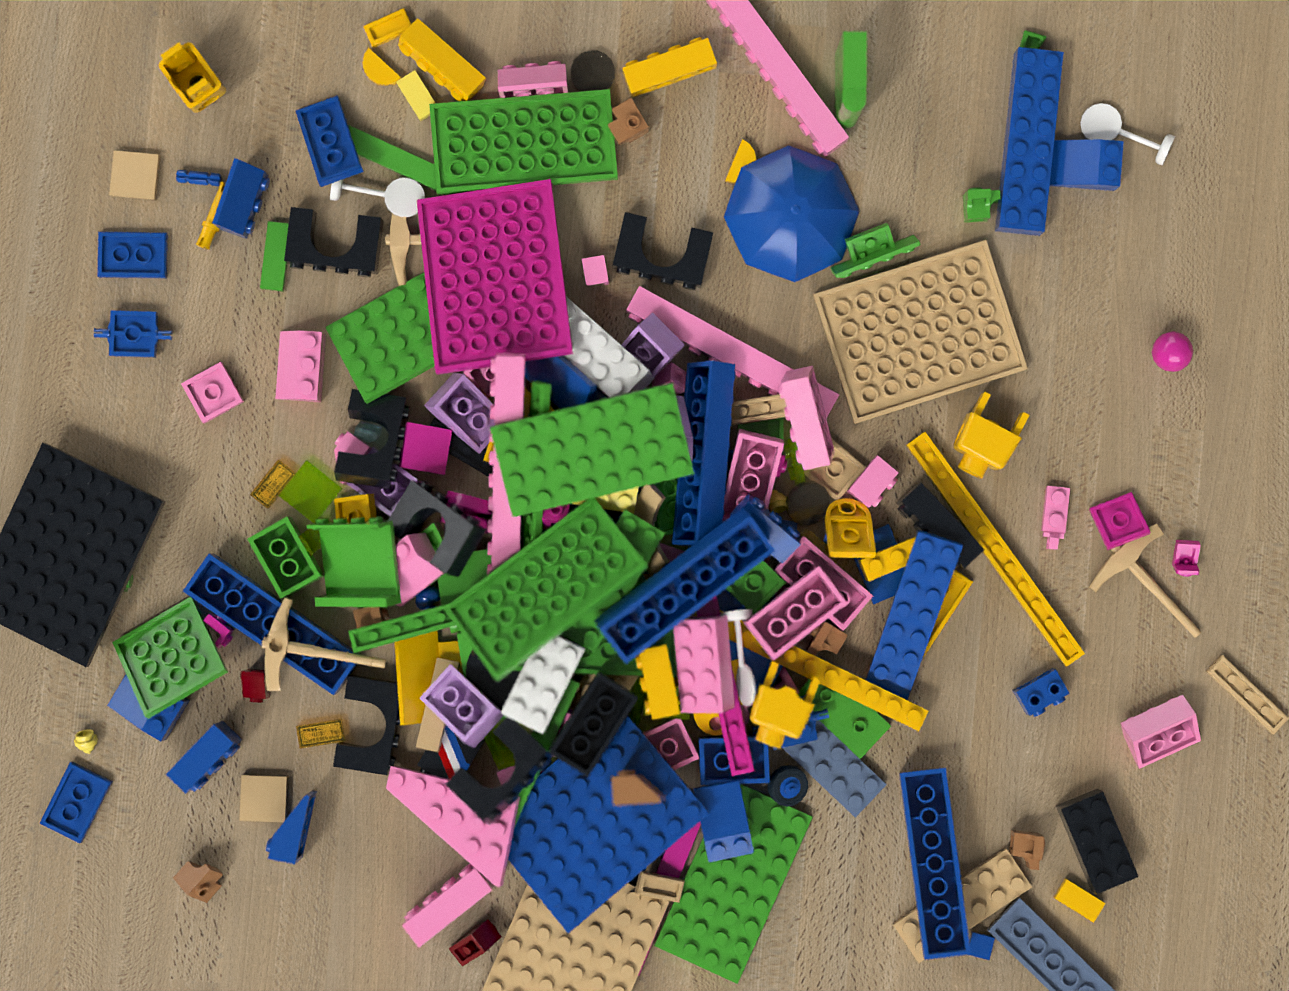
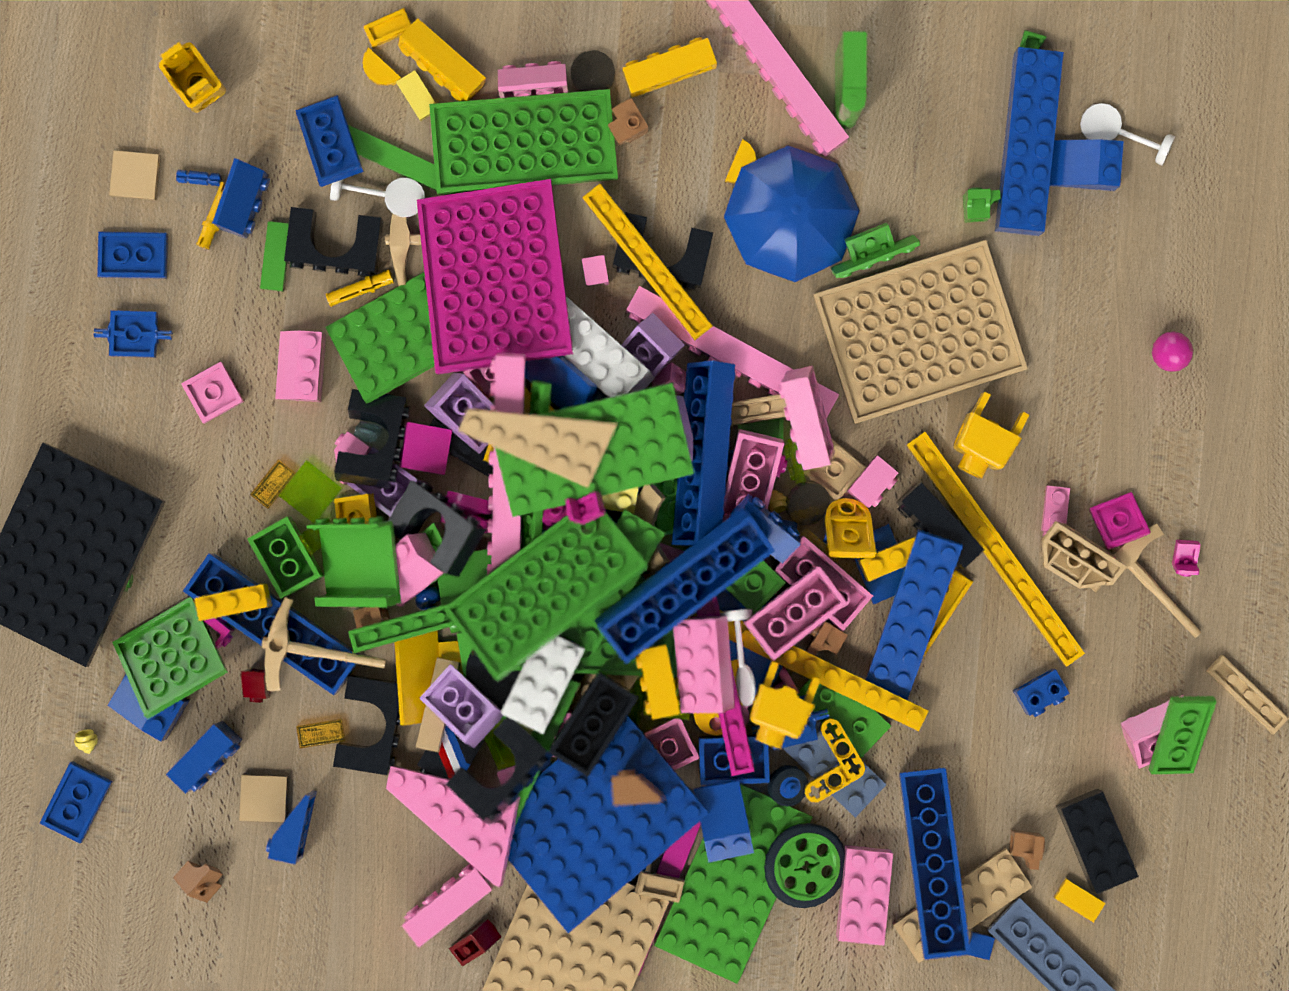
none -> yellow brick [194,584,272,621]
none -> yellow pin [326,269,394,307]
none -> tan wing [458,408,617,488]
none -> dark pink bracket [565,491,605,525]
none -> yellow tile [582,184,713,341]
none -> wedge [764,823,845,908]
none -> yellow beam [804,718,865,802]
none -> bright pink brick [836,845,893,945]
none -> tan wedge [1042,521,1127,589]
none -> bright green plate [1148,696,1217,774]

